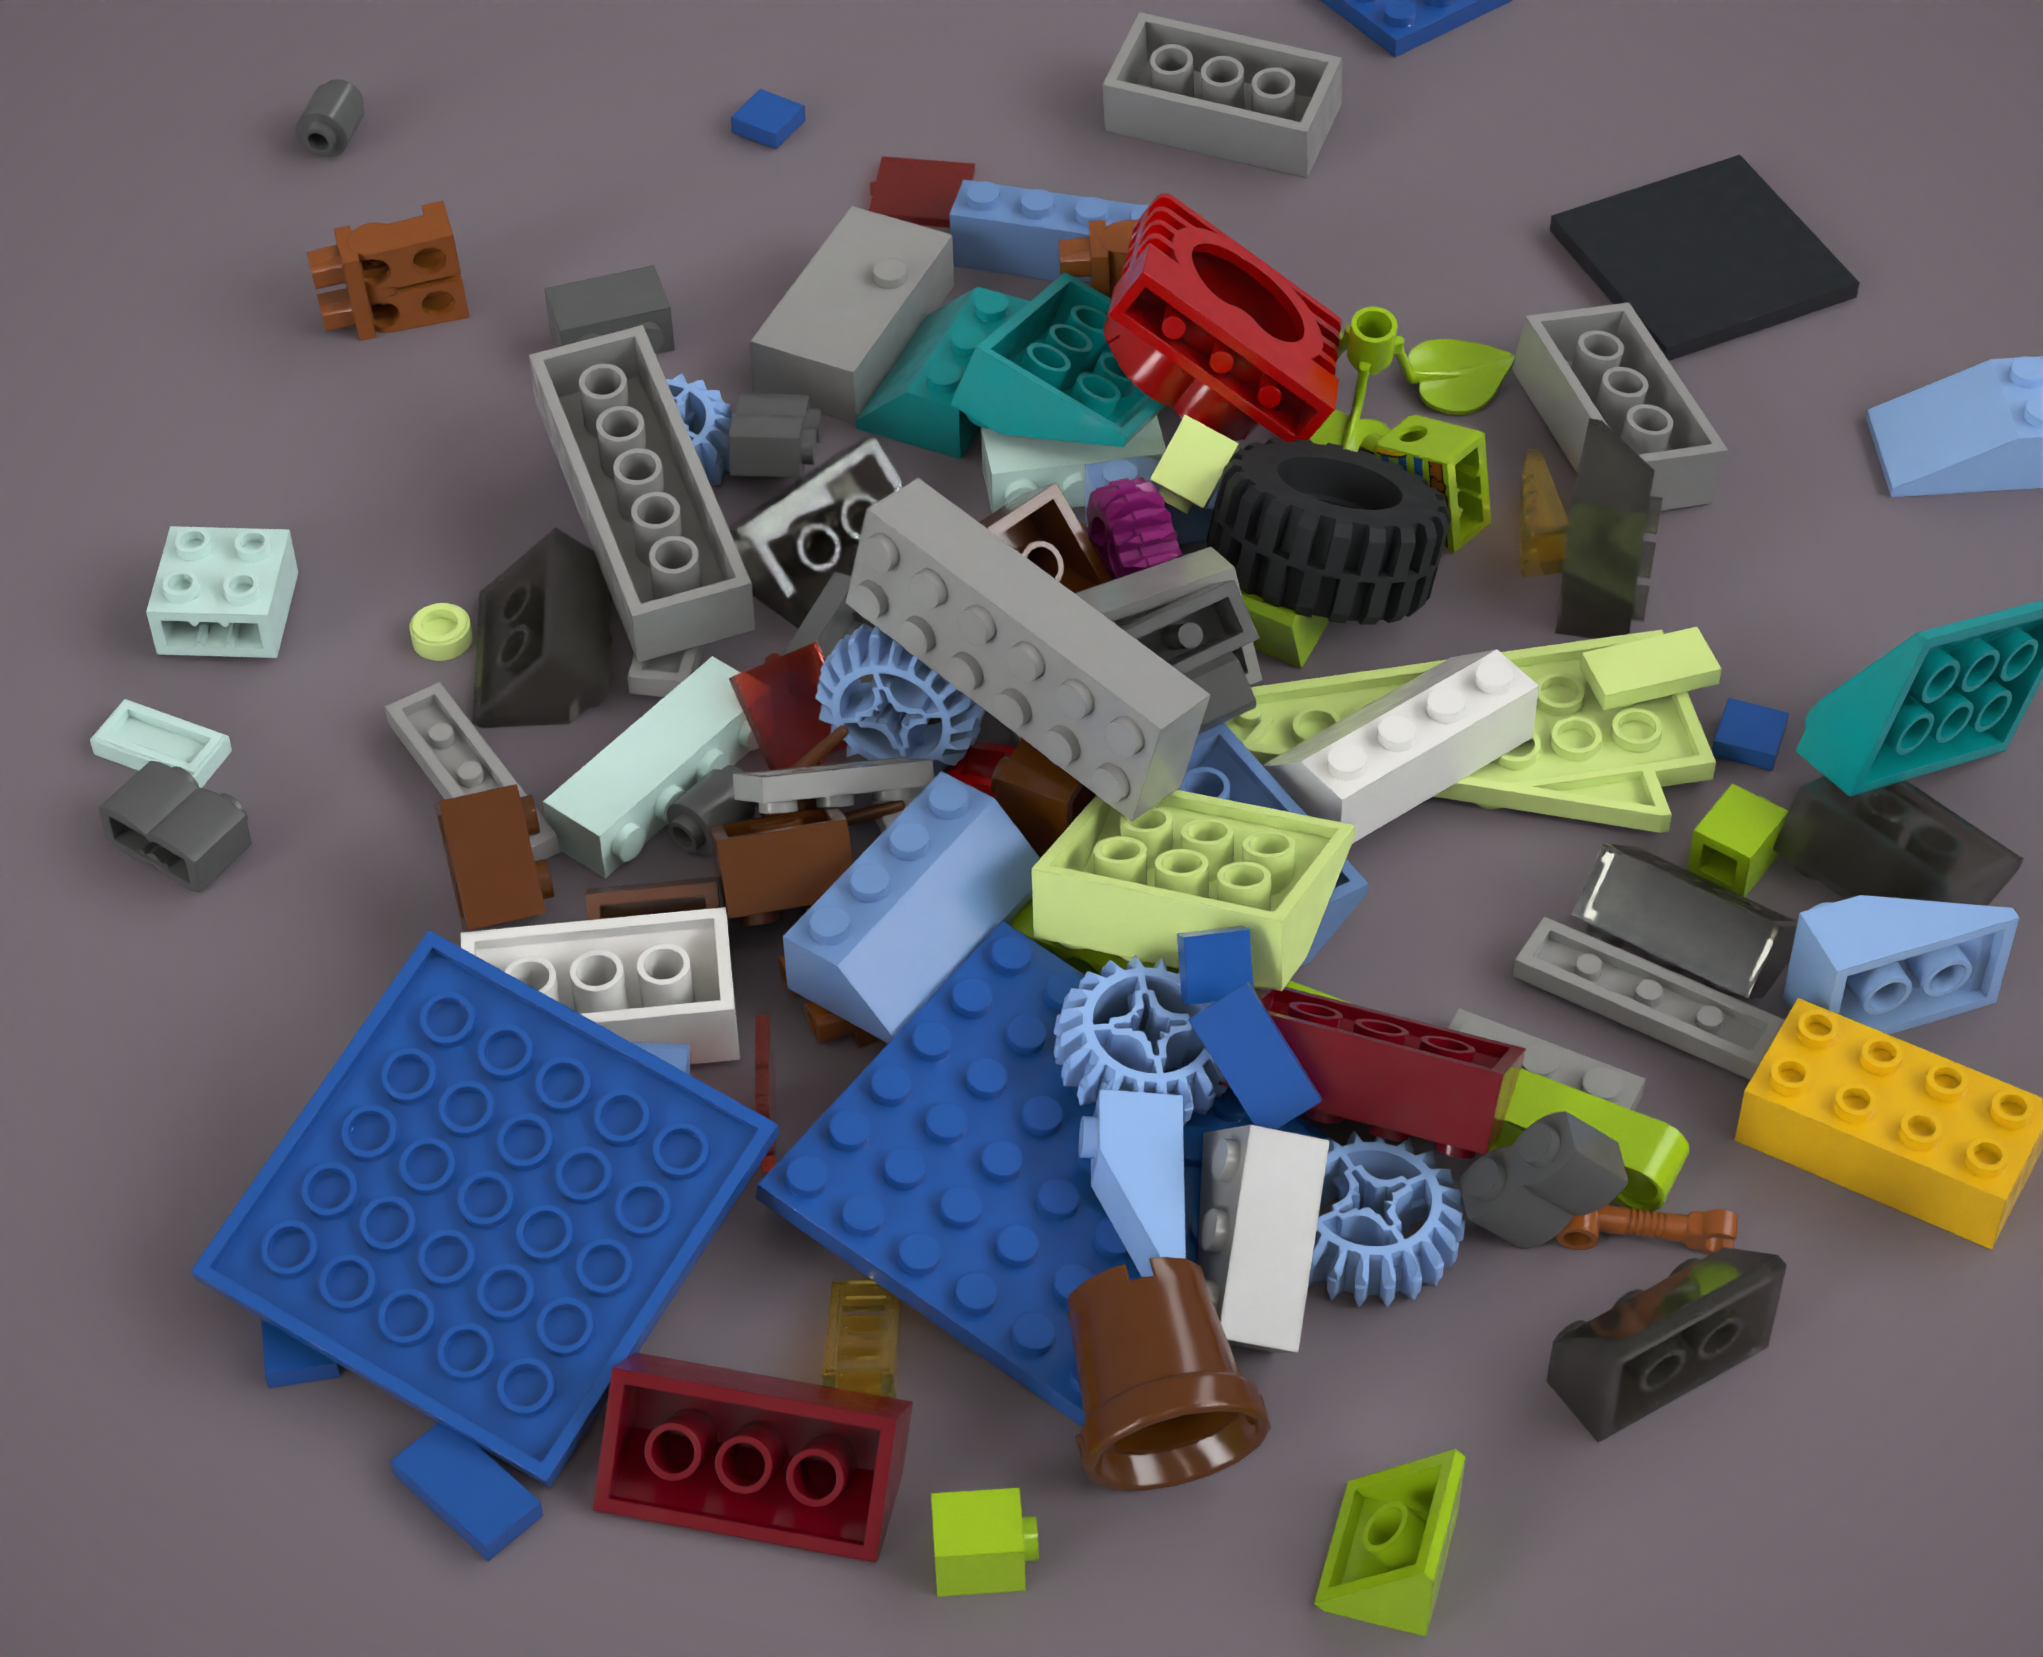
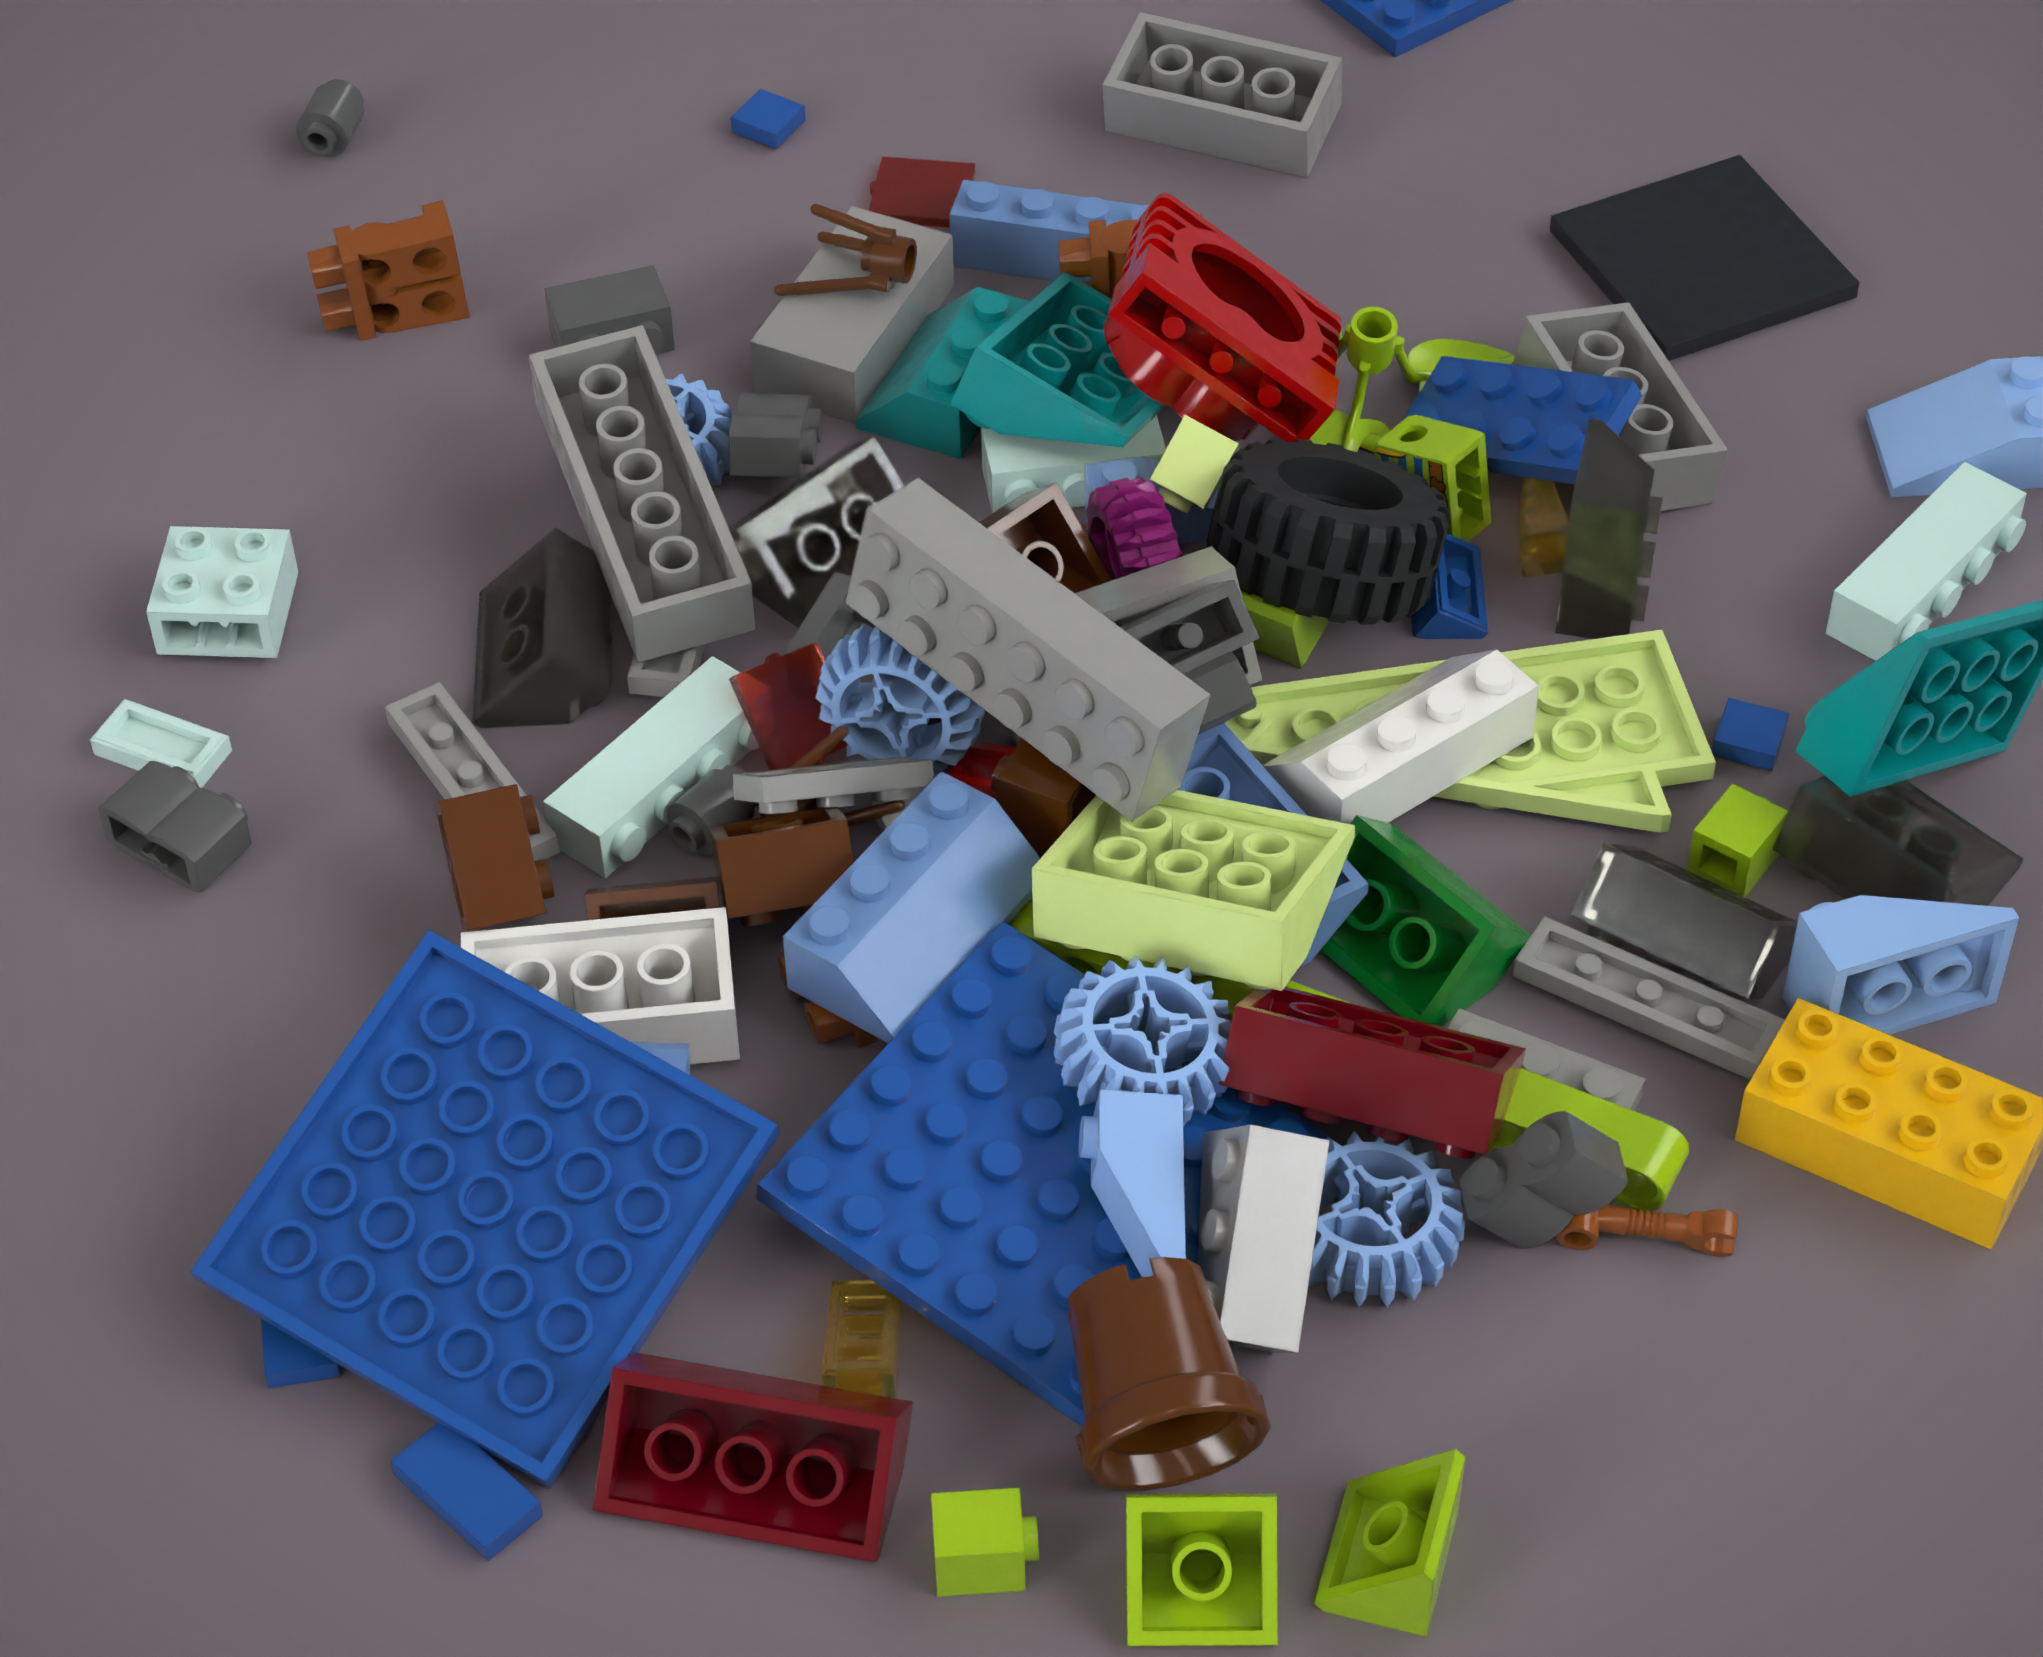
yellowish green tile [409,603,473,661] -> none
clear red piece [755,1015,776,1173] -> none
blue tile [1177,926,1254,1005] -> none
blue tile [1188,981,1323,1130] -> none
clear smoke slope [1546,1247,1787,1443] -> none
yellowish green tile [1580,626,1722,711] -> none
none -> reddish brown plant [774,204,917,296]
none -> lime slope [1126,1493,1278,1646]
none -> green slope [1321,815,1531,1027]
none -> blue plate [1402,356,1642,486]
none -> blue slope [1411,533,1488,639]
none -> light aqua brick [1826,462,2027,661]

